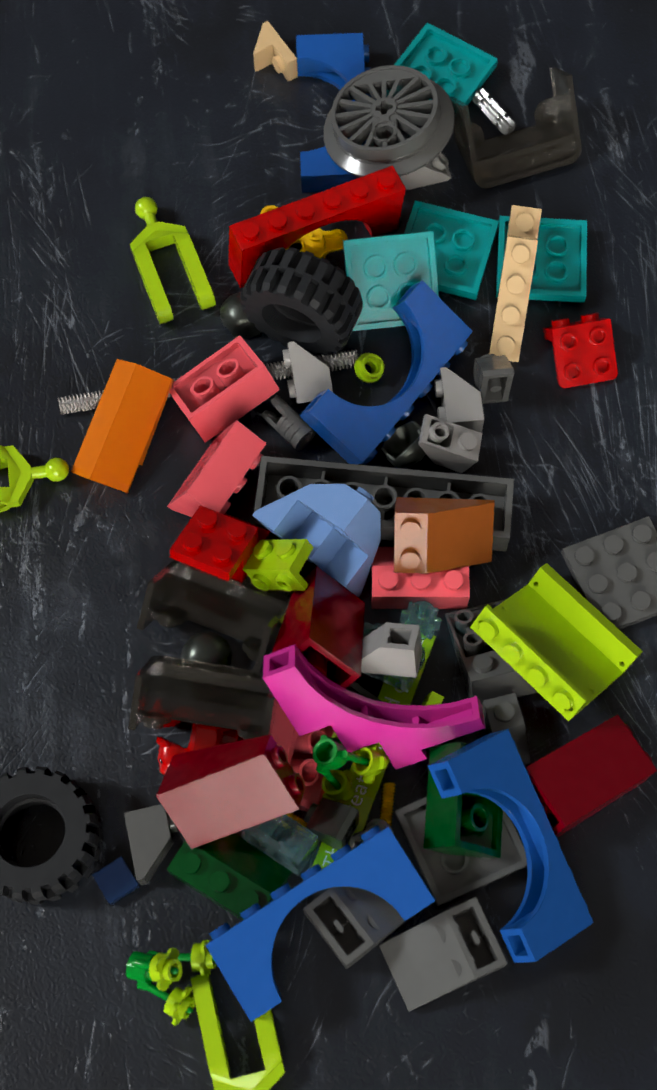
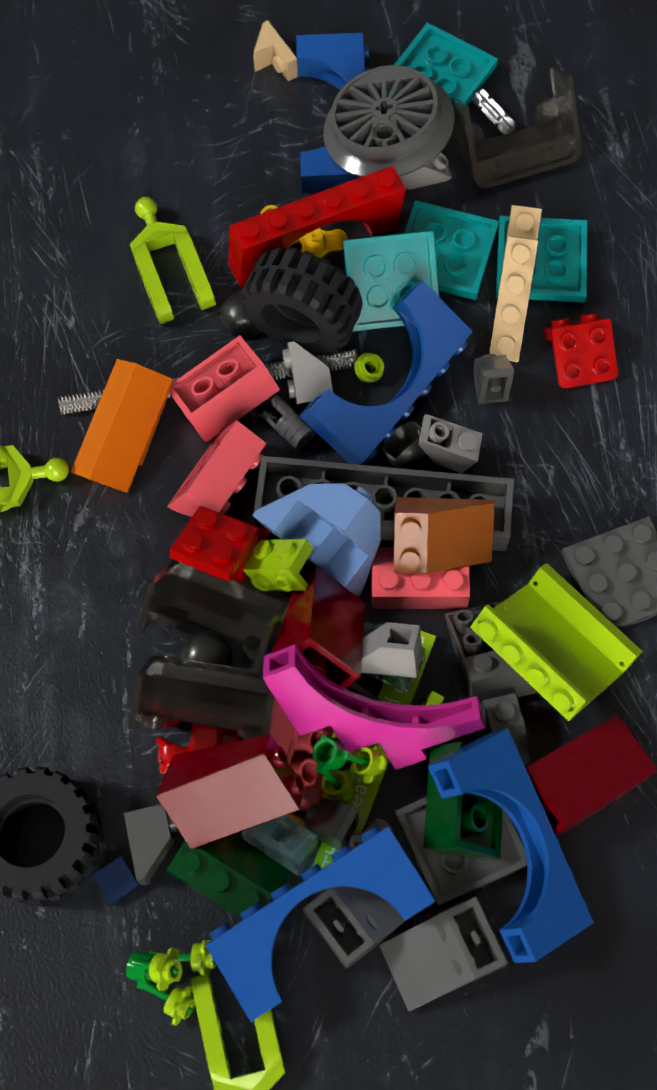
yellow piece [379,783,396,826] -> none
clear light blue gear [399,601,442,640] -> none
light grey slope [434,367,484,433] -> none

